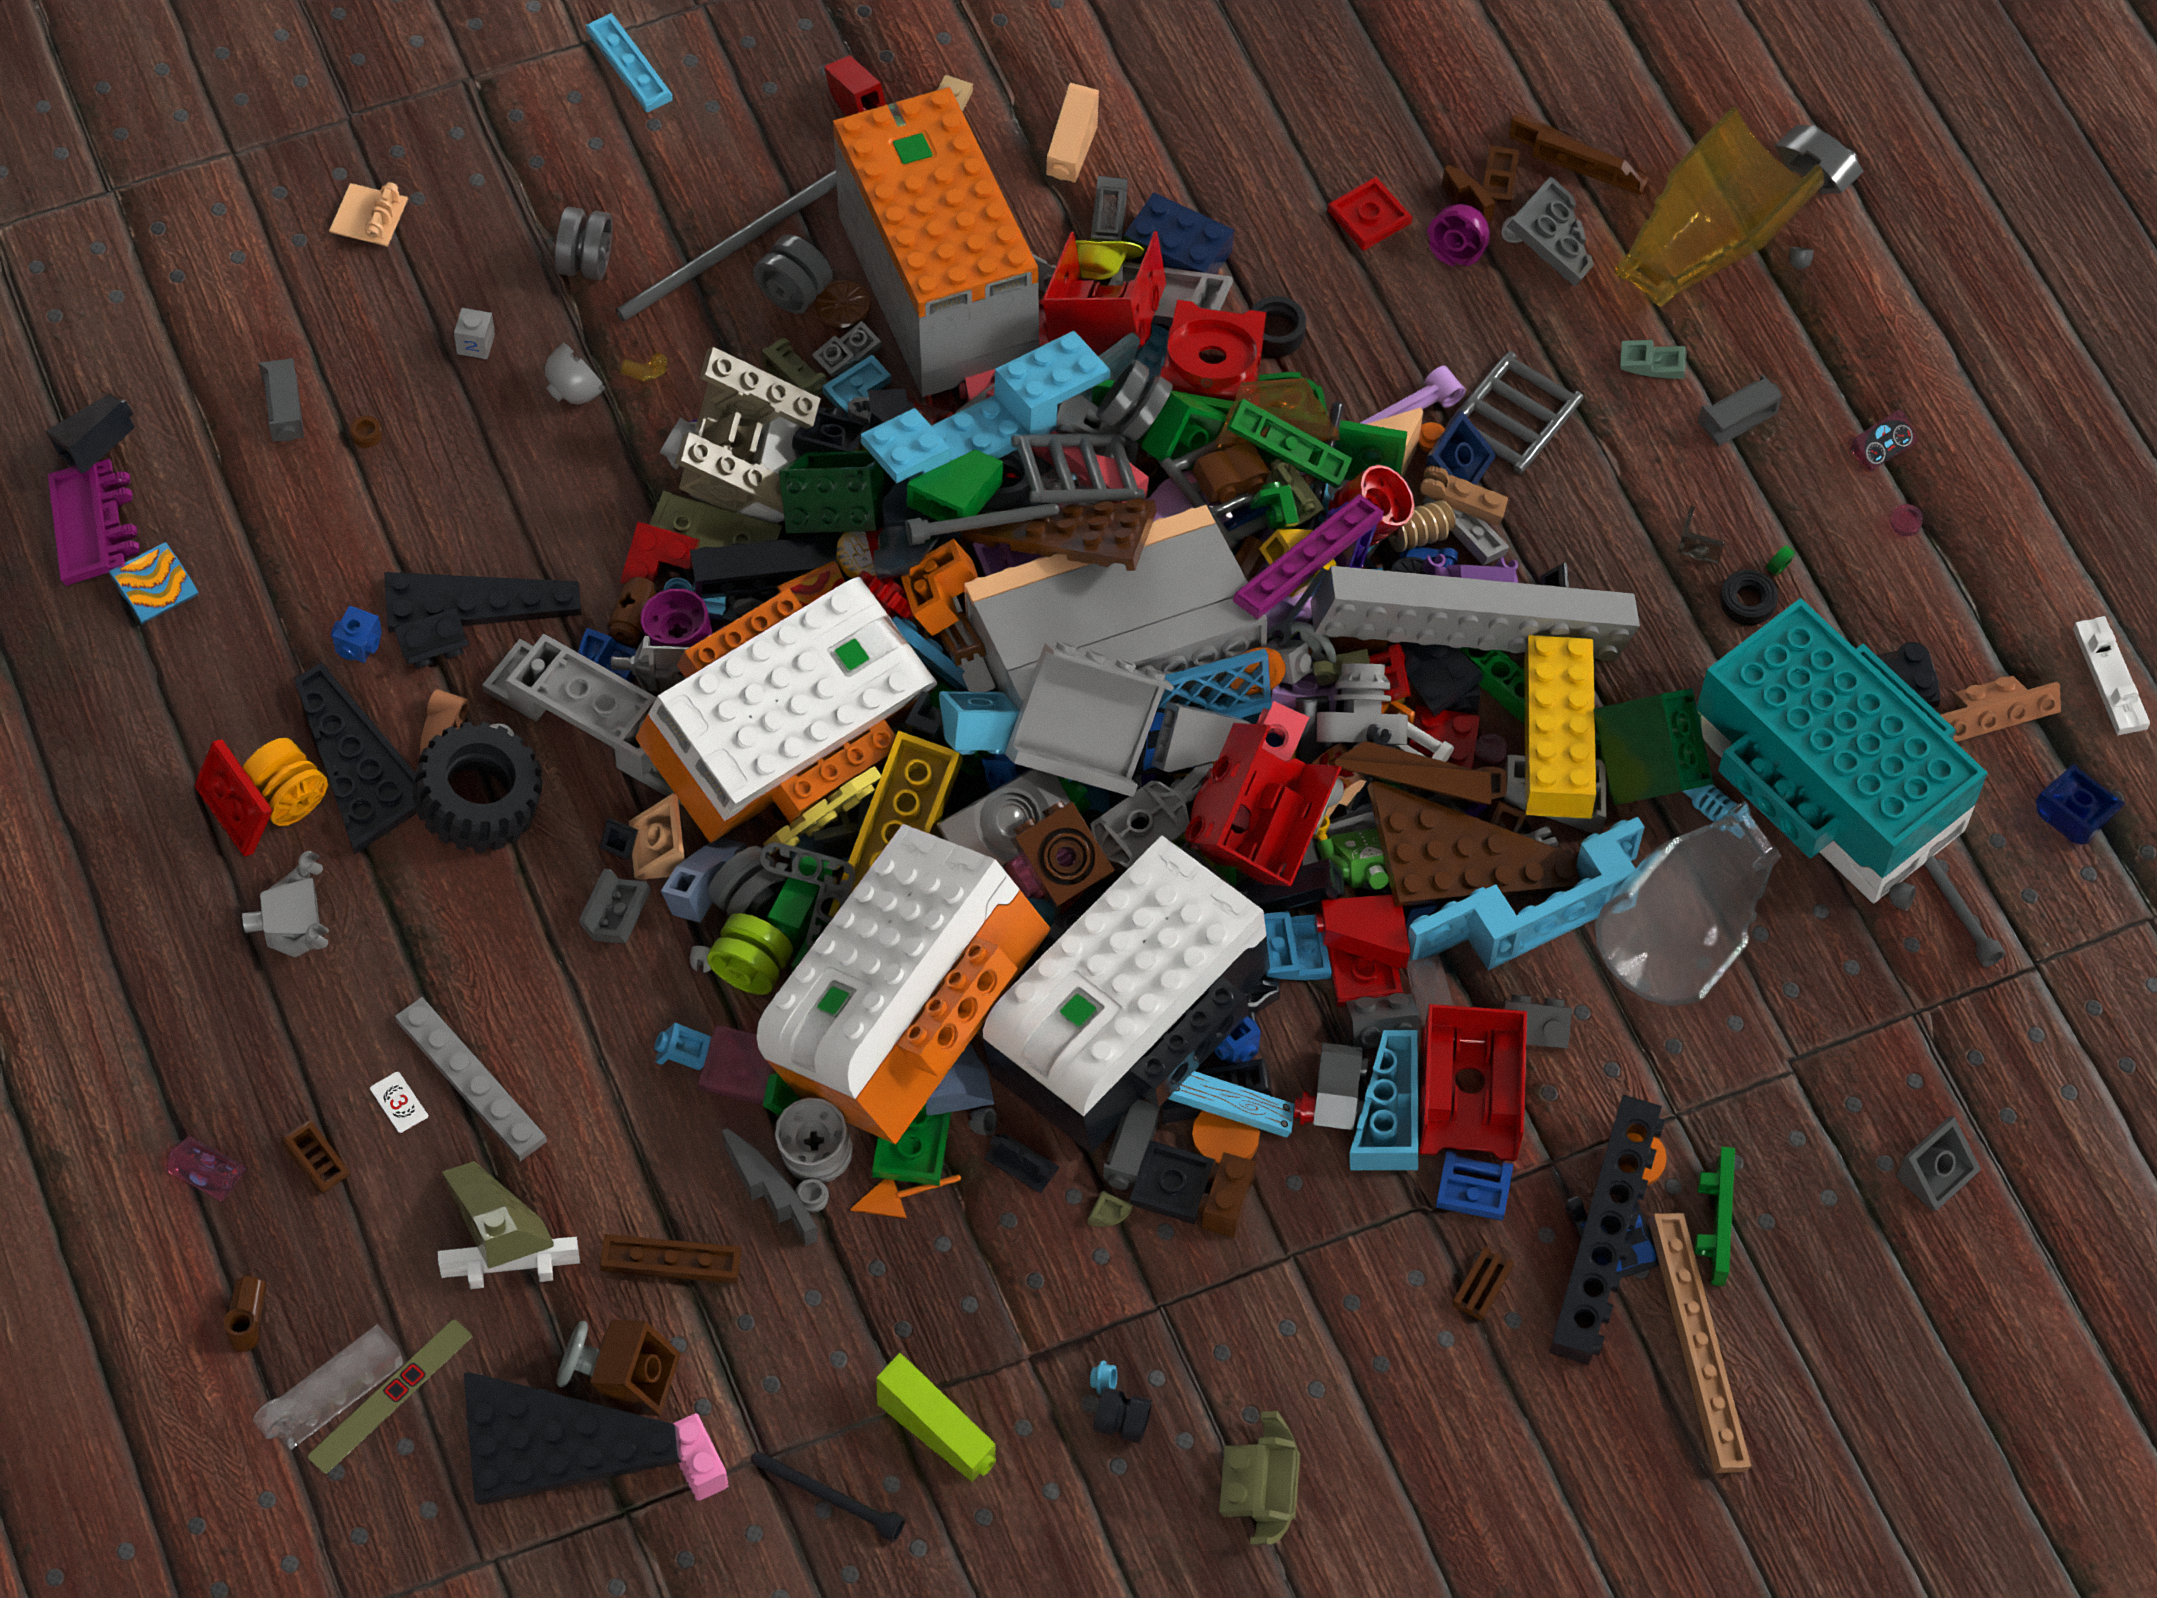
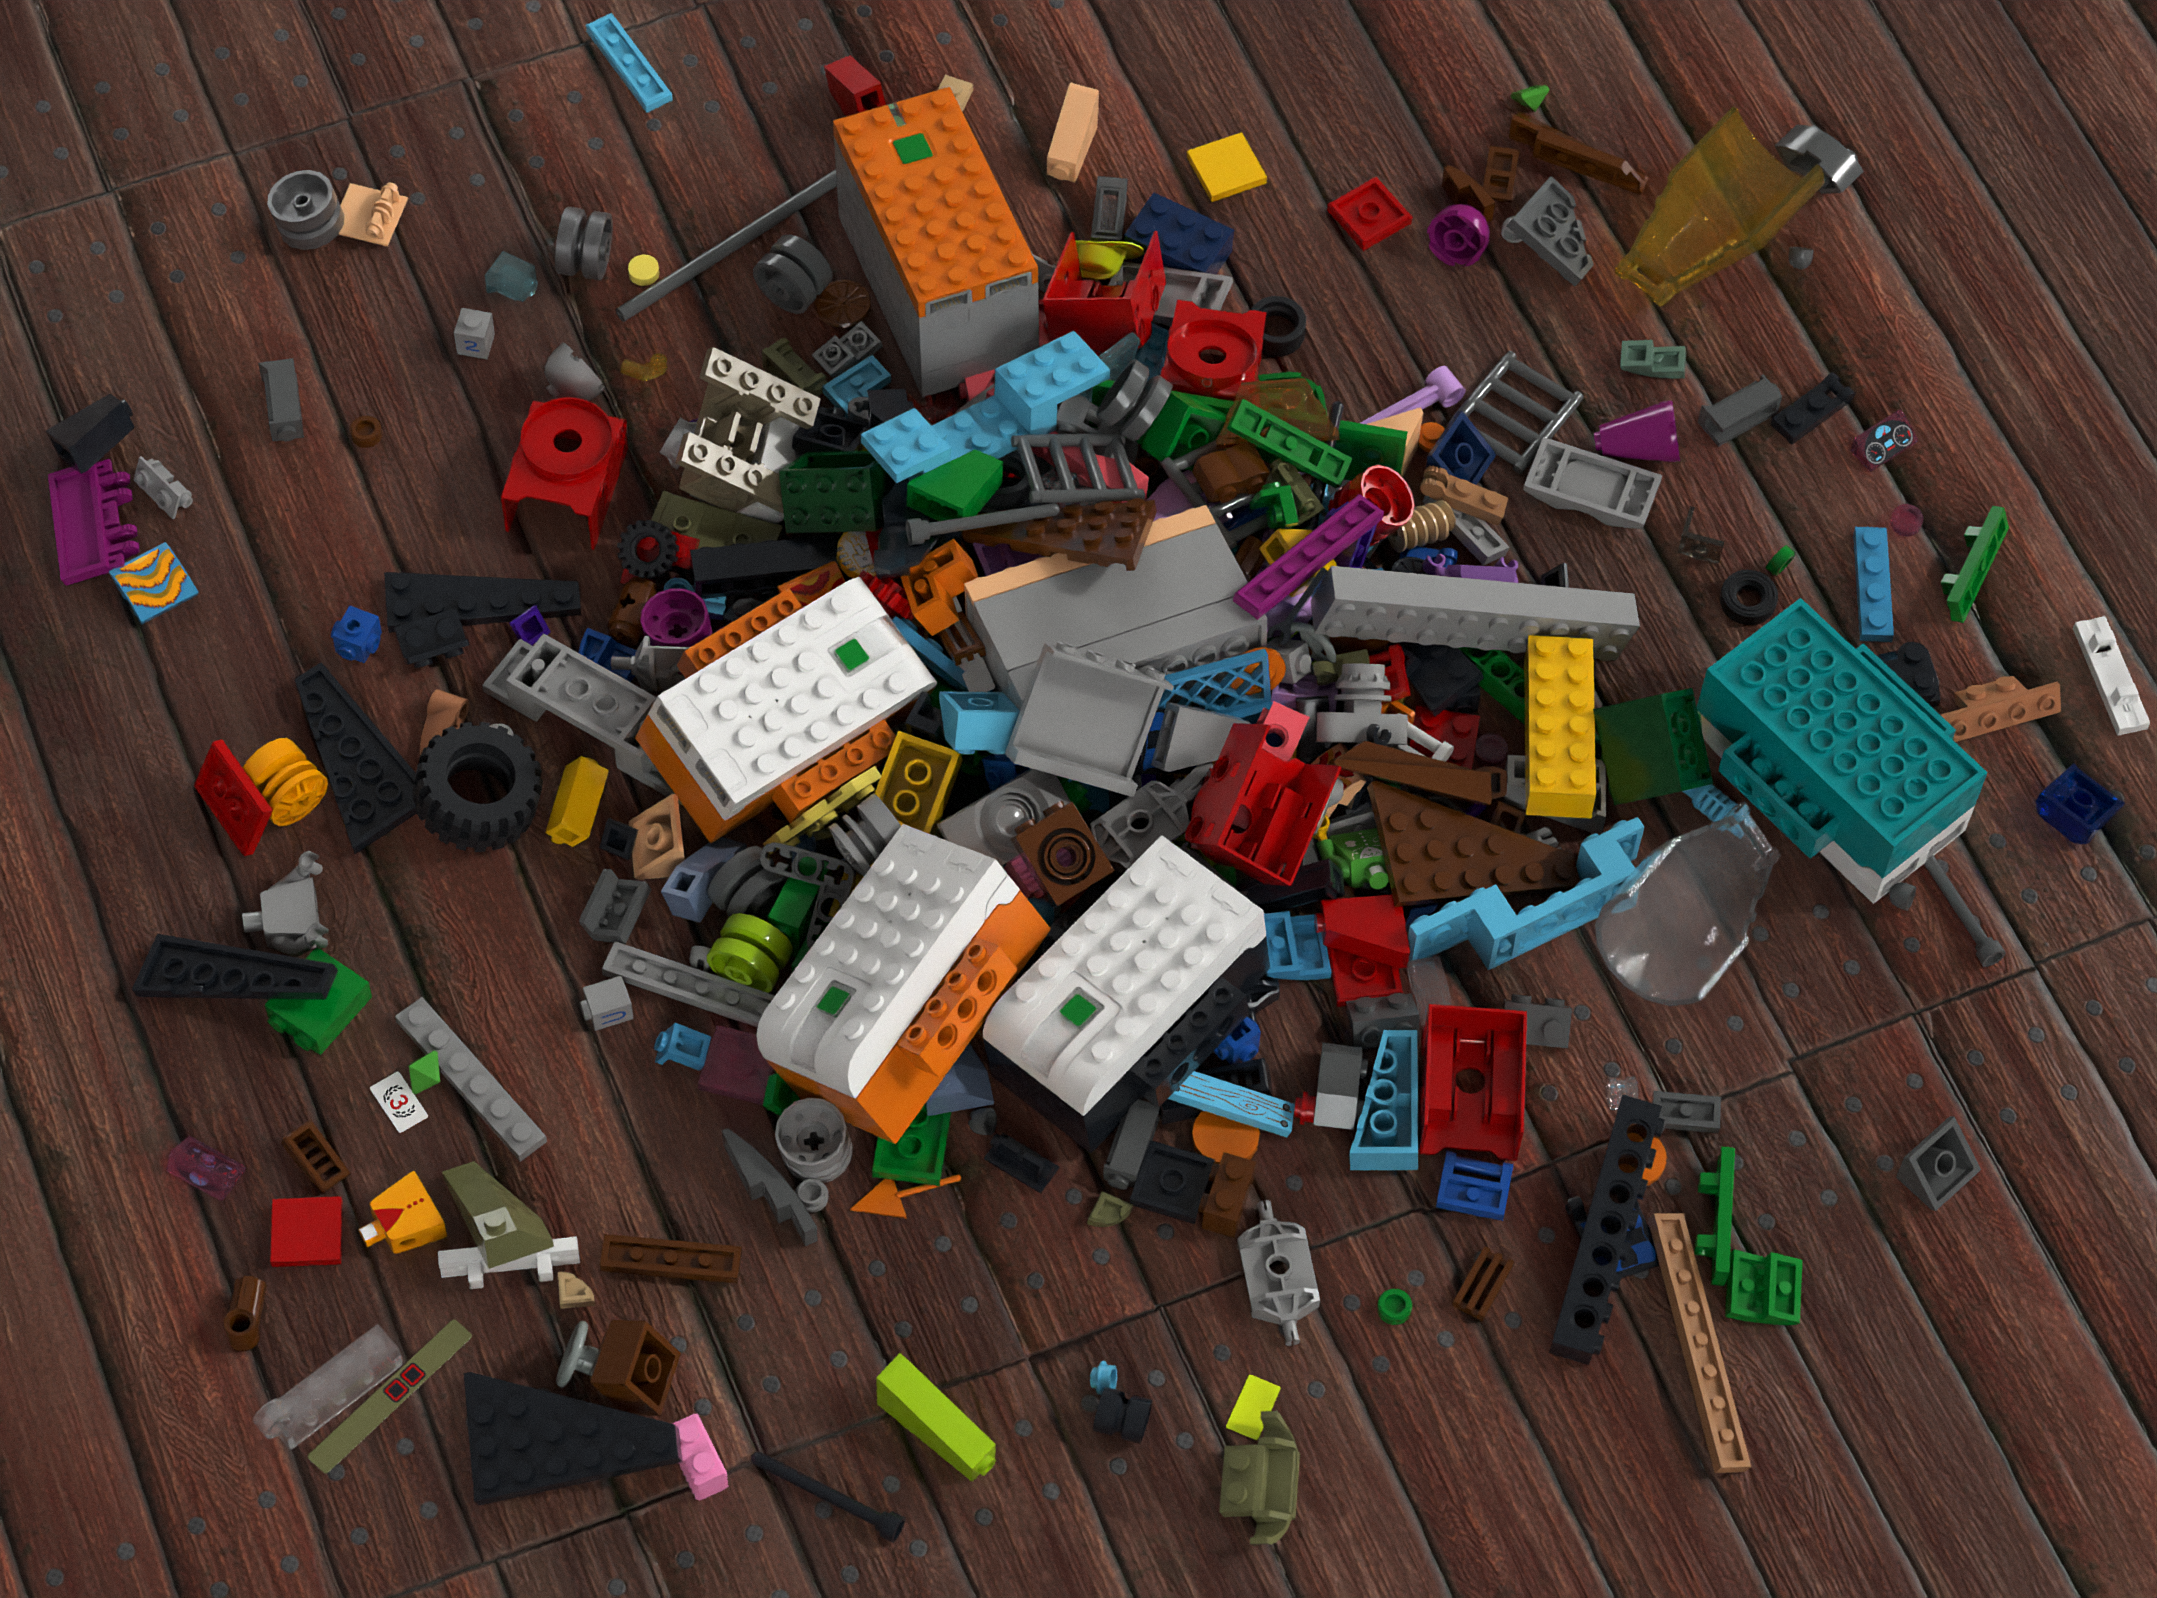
none -> black wing [132,934,338,1000]
none -> light grey hinge [134,456,193,519]
none -> green brick [265,947,372,1055]
none -> flat silver wheel [267,170,344,250]
none -> red tile [271,1196,343,1267]
none -> light orange torso [358,1171,447,1254]
none -> bright green slope [409,1051,440,1094]
none -> clear light blue window [485,251,538,302]
none -> red piece [501,397,628,550]
none -> dark purple slope [509,605,551,645]
none -> yellow brick [545,756,609,847]
none -> tan tile [558,1272,595,1309]
none -> light grey brick [579,976,633,1031]
none -> light grey plate [602,941,775,1028]
none -> black tyre [617,520,679,579]
none -> light yellow tile [628,255,659,286]
none -> light grey wheel [828,793,901,877]
none -> yellow tile [1187,132,1267,202]
none -> neon yellow sticker [1226,1375,1281,1440]
none -> light grey plate [1237,1200,1320,1346]
none -> green tile [1377,1288,1412,1325]
none -> bright green slope [1511,85,1549,112]
none -> light grey slope [1523,437,1663,529]
none -> magenta cone [1594,400,1680,462]
none -> clear wheel [1606,1076,1639,1111]
none -> dark grey hinge [1652,1091,1721,1133]
none -> green slope [1725,1249,1803,1325]
none -> black plate [1770,372,1856,445]
none -> dark azure plate [1853,527,1894,642]
none -> green hinge [1941,505,2009,623]

